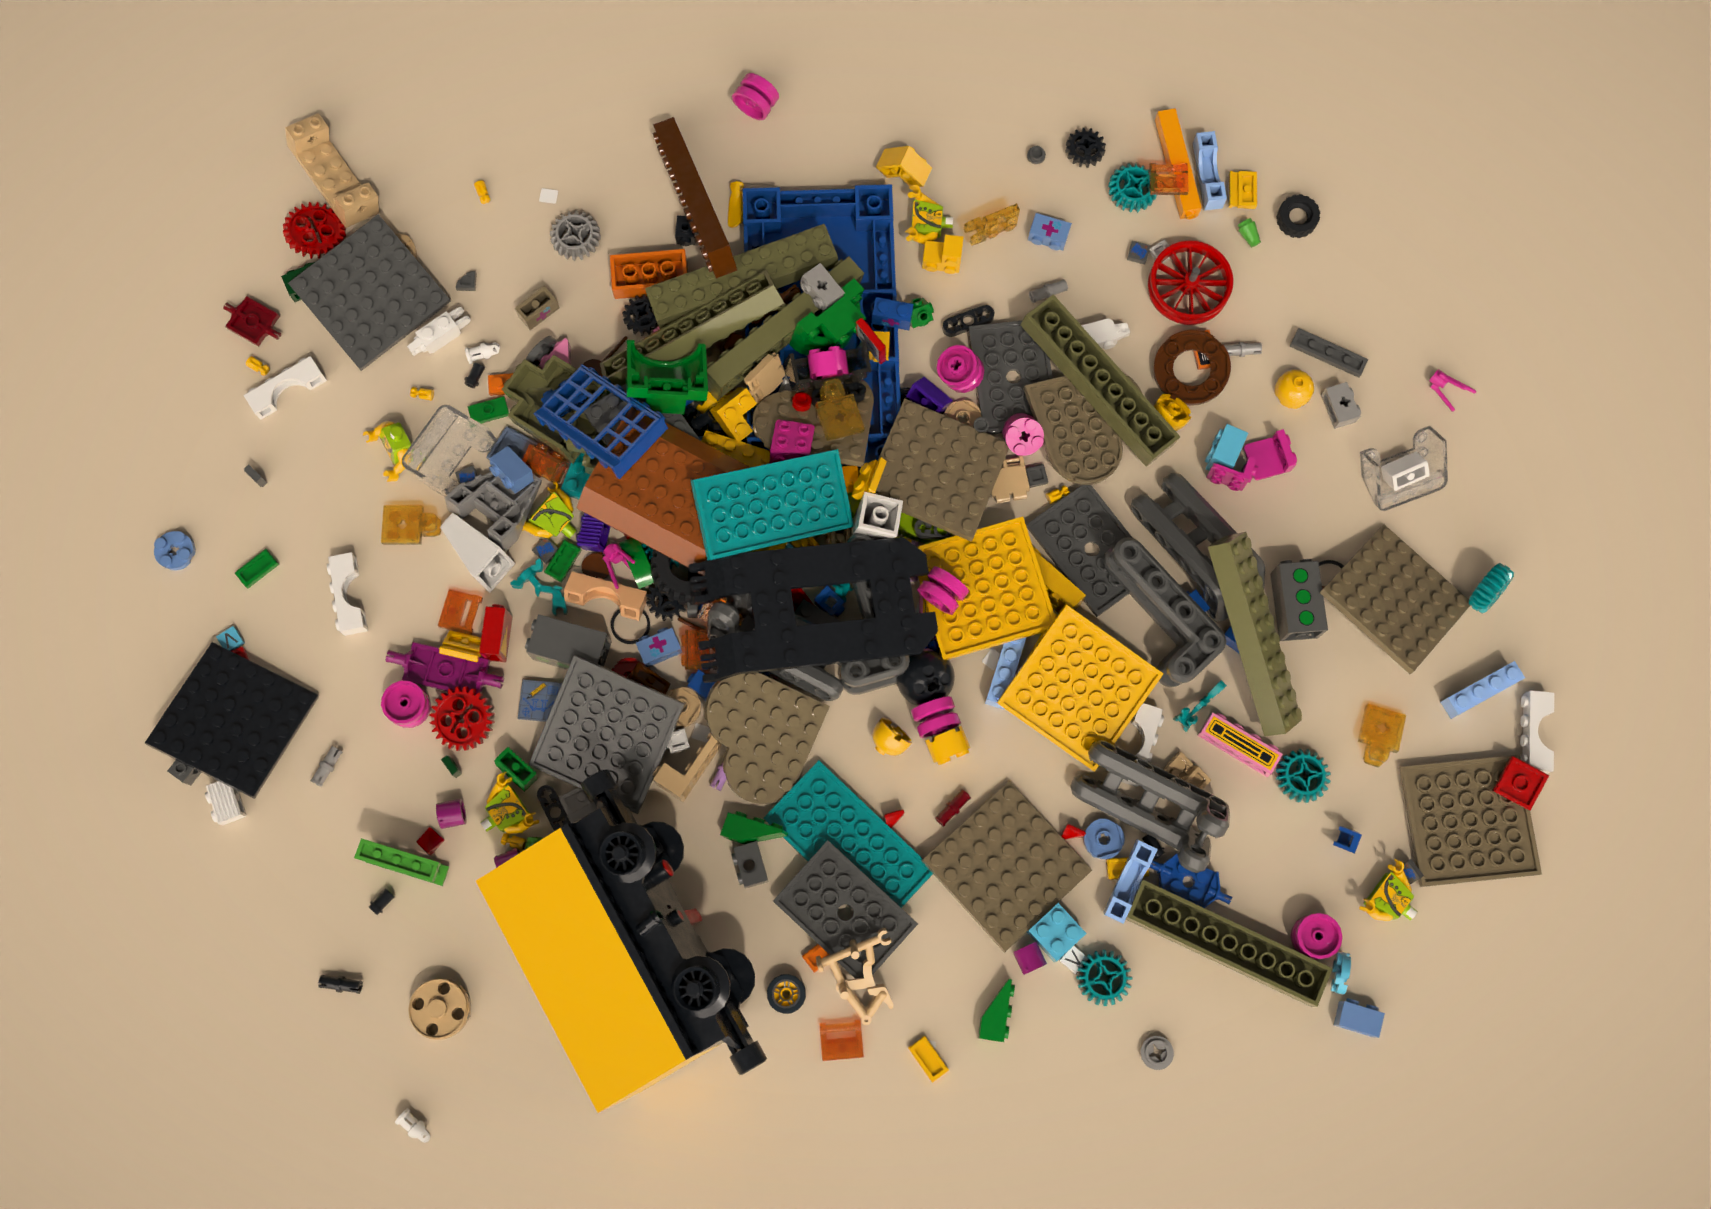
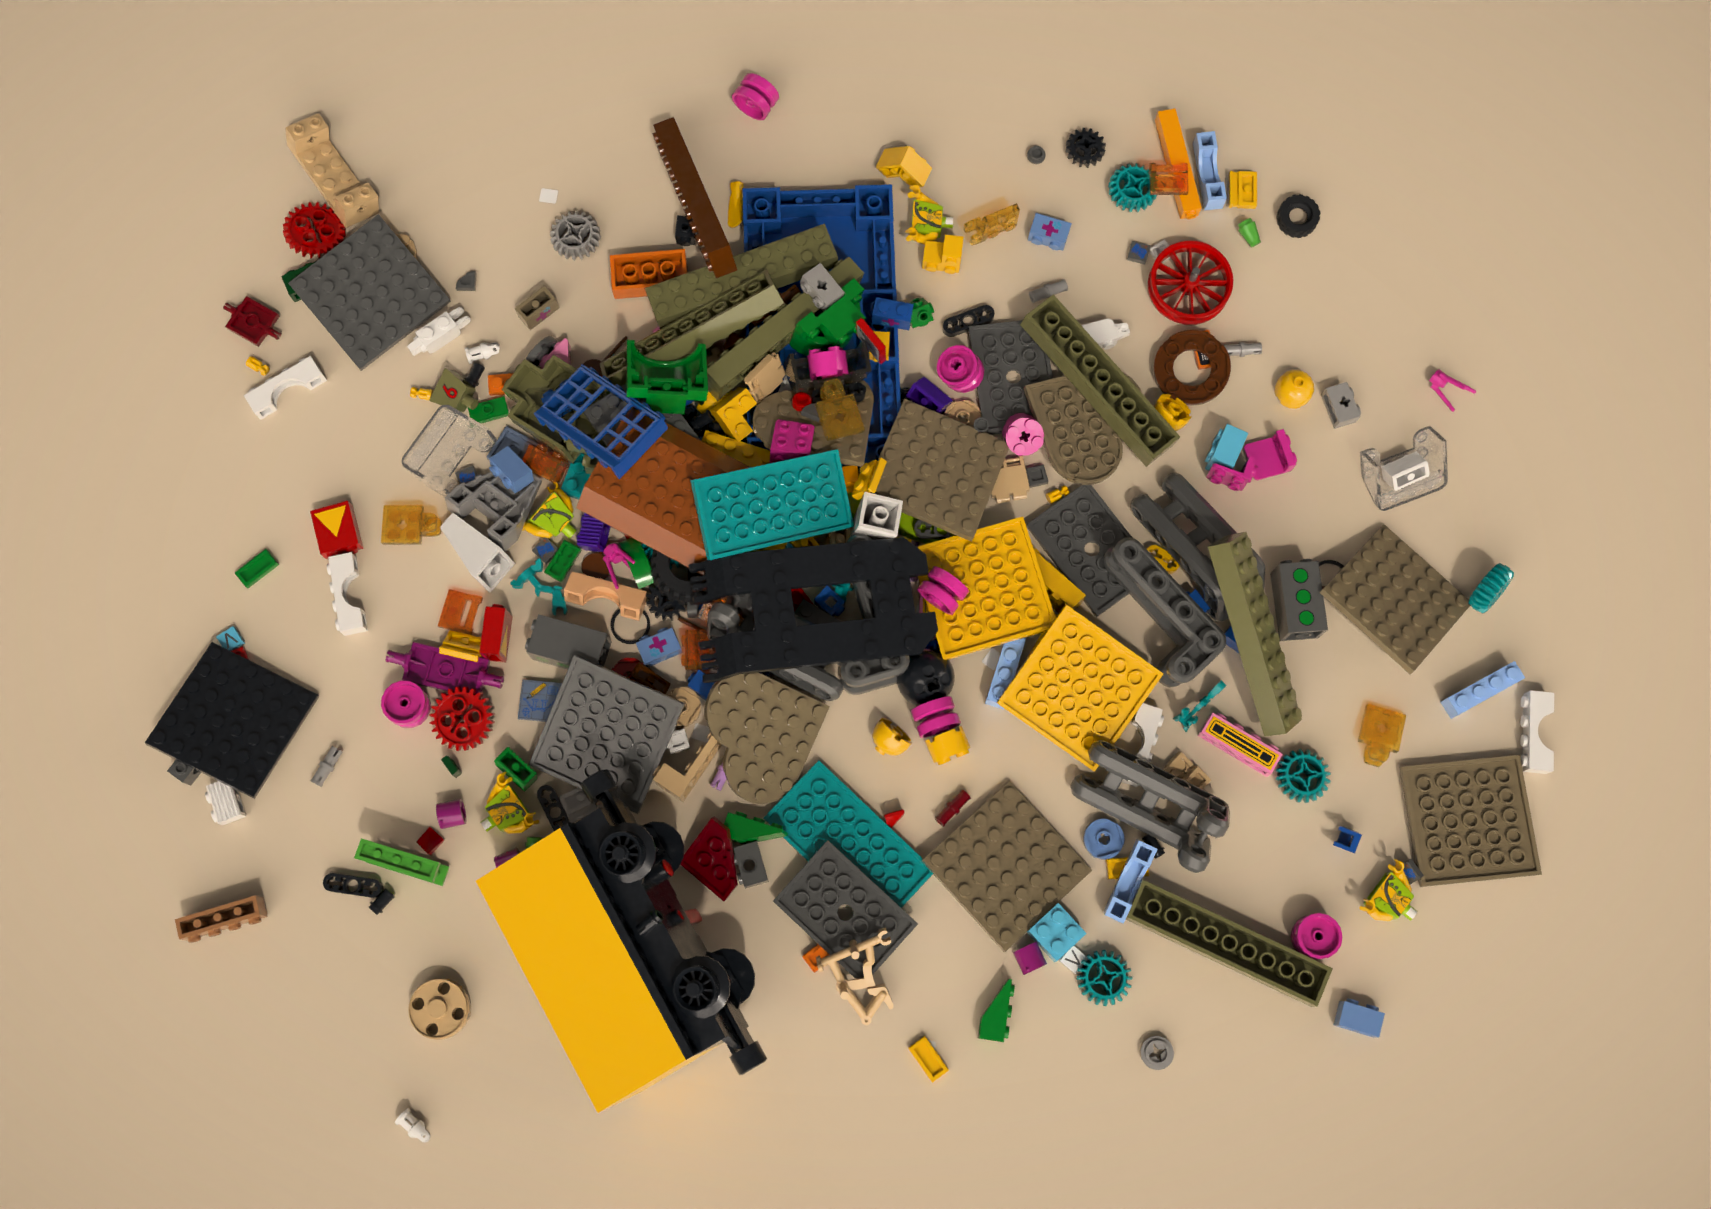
medium blue plate [154,531,196,571] -> none
dark grey tile [244,464,267,487] -> none
black pin [318,975,363,994] -> none
torso [363,421,413,482] -> none
yellow piece [474,180,490,204] -> none
yellow piece [501,833,526,850] -> none
black gear [622,295,659,336] -> none
wheel [767,974,806,1014] -> none
clear orange plate [819,1019,864,1061] -> none
red slope [1061,824,1086,840] -> none
blue plate [1149,853,1232,908] -> none
dark grey plate [1290,328,1368,378] -> none
medium azure plate [1331,952,1351,995] -> none
red tile [1492,756,1550,811] -> none
none -> medium nougat brick [175,895,268,943]
none -> red brick [310,500,364,560]
none -> black beam [323,873,383,898]
none -> olive torso [429,368,478,412]
none -> dark red plate [680,816,738,902]
none -> dark grey tile [801,403,827,422]
none -> yellow beam [1147,545,1180,574]

